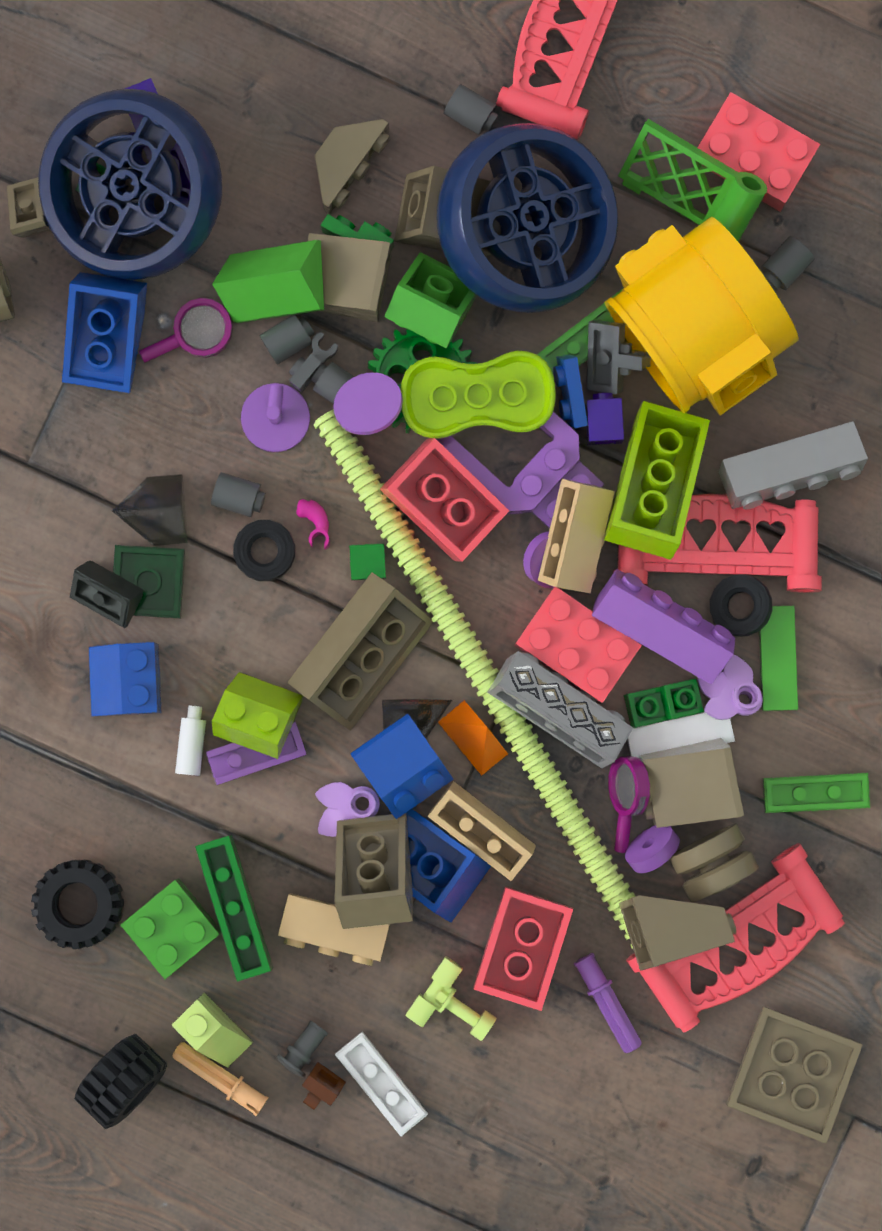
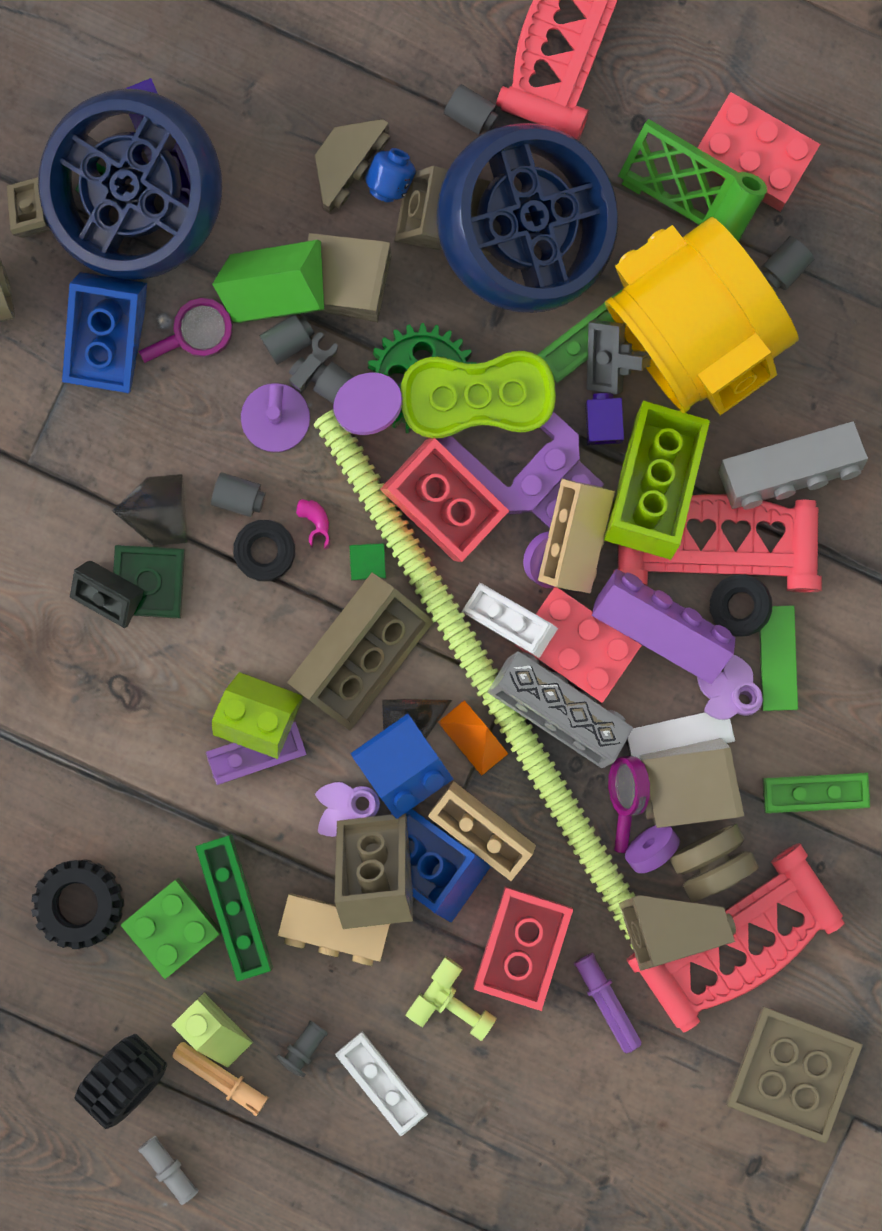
blue slope [89,642,162,716] -> none
white cylinder [175,705,206,776] -> none
reddish brown tile [302,1062,346,1110] -> none
green slope [321,214,394,251] -> none
bright green brick [384,252,476,348] -> none
blue plate [553,354,588,428] -> none
green slope [623,678,704,728] -> none
none -> light grey pin [138,1135,199,1205]
none -> blue head [365,148,416,202]
none -> white tile [461,583,558,658]

